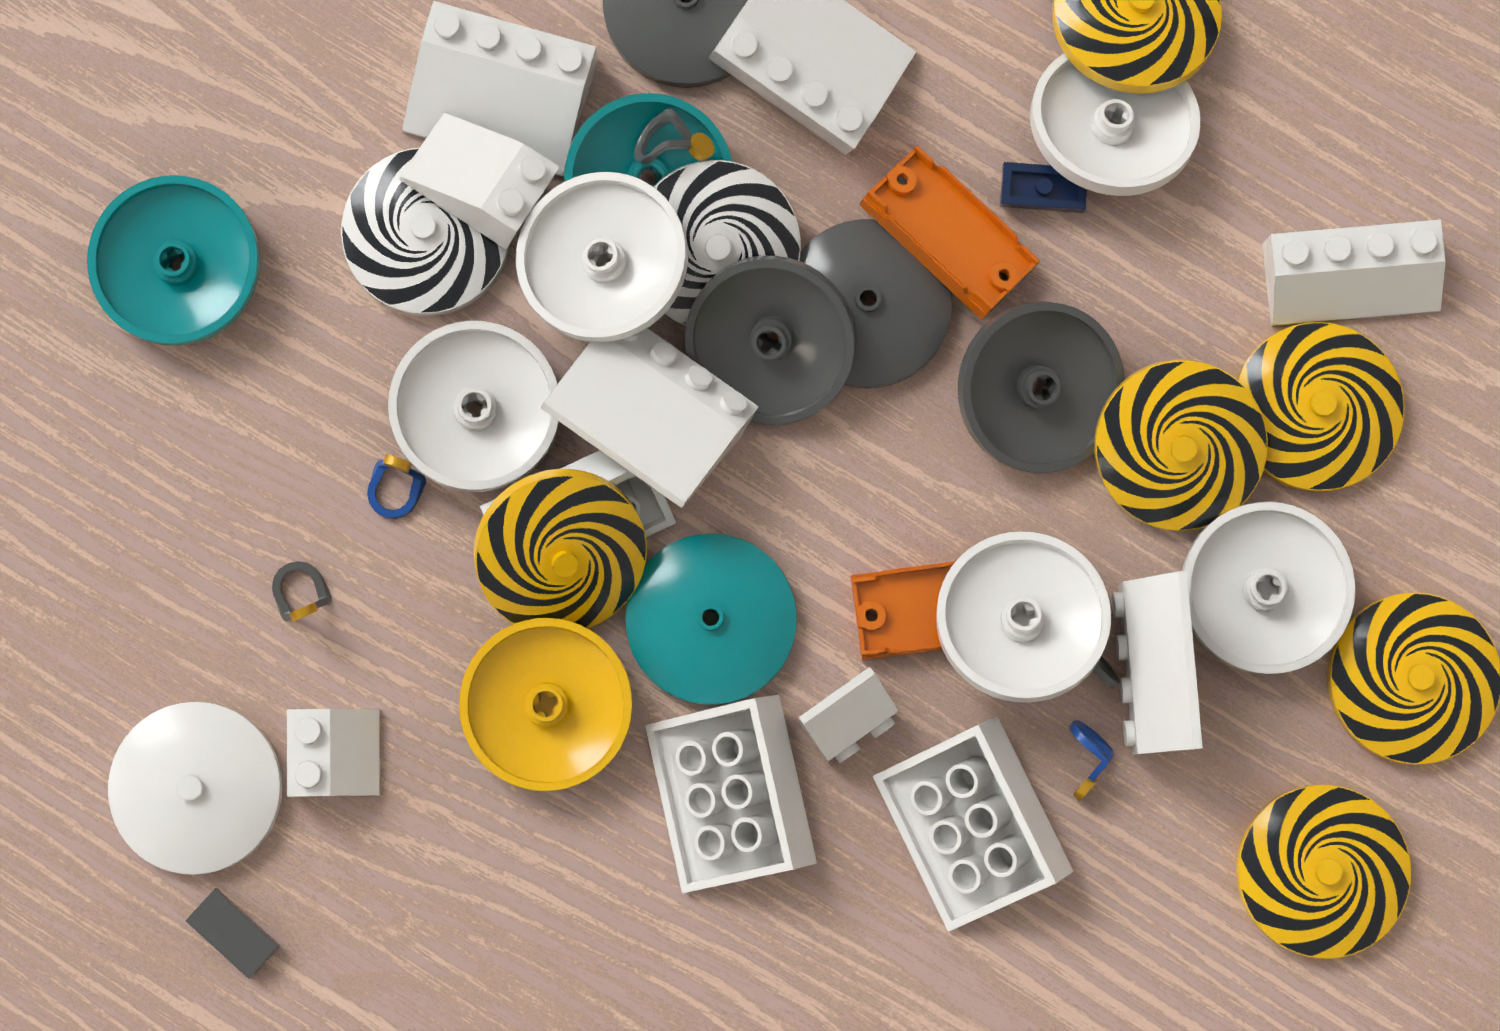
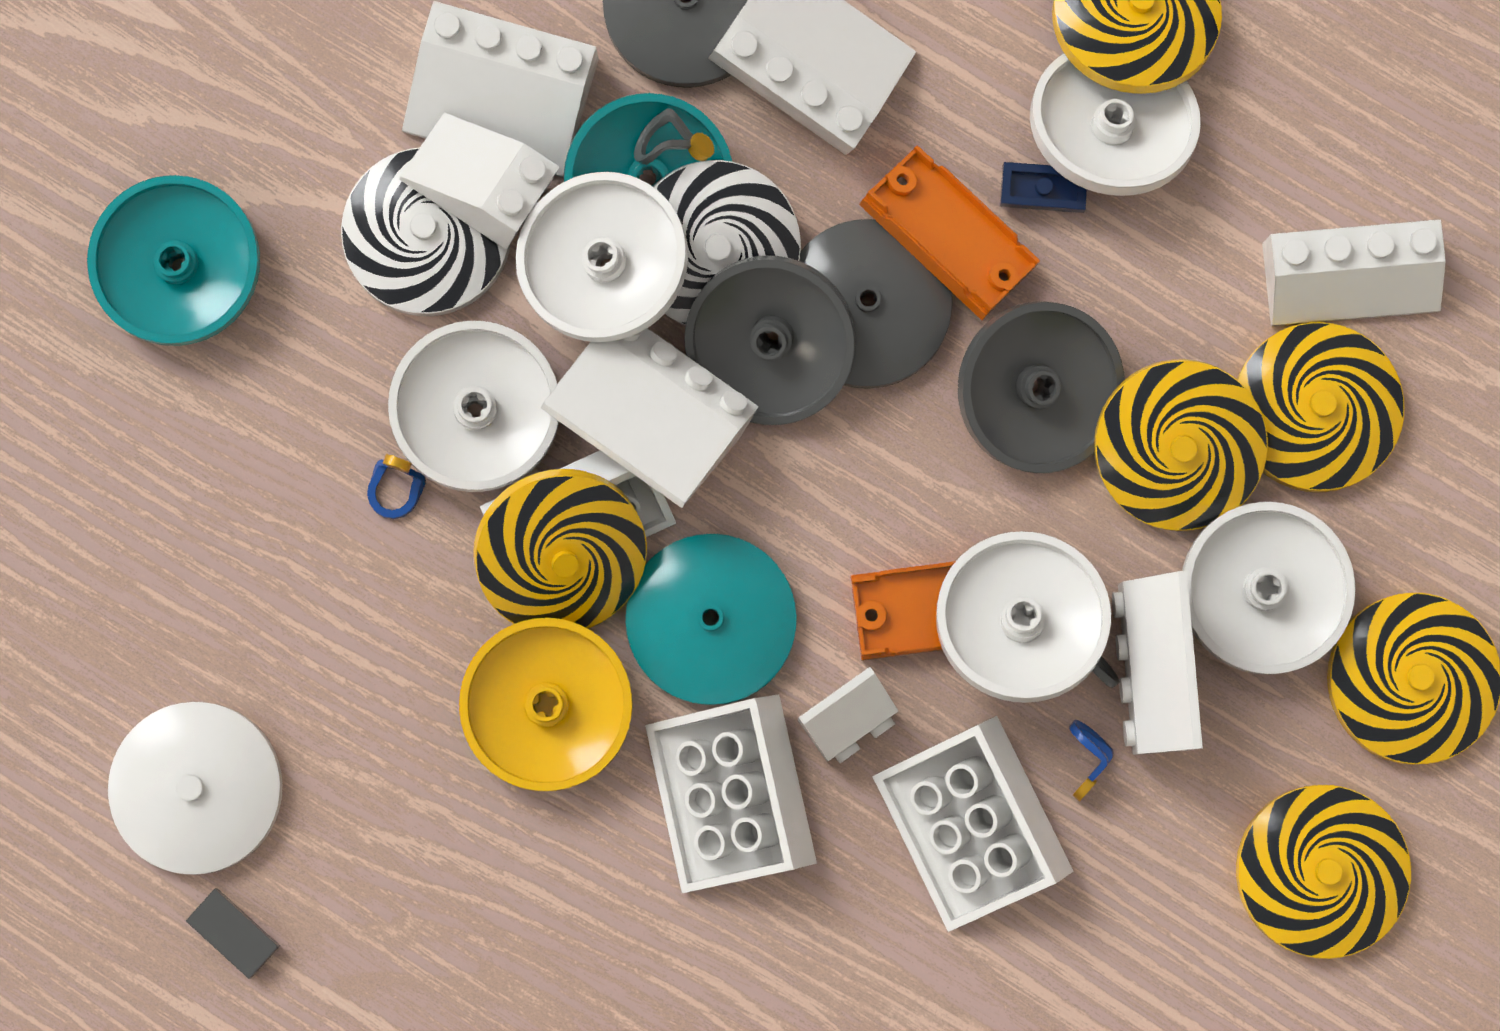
dark grey piece [272,561,332,622] -> none
white slope [287,709,381,797] -> none

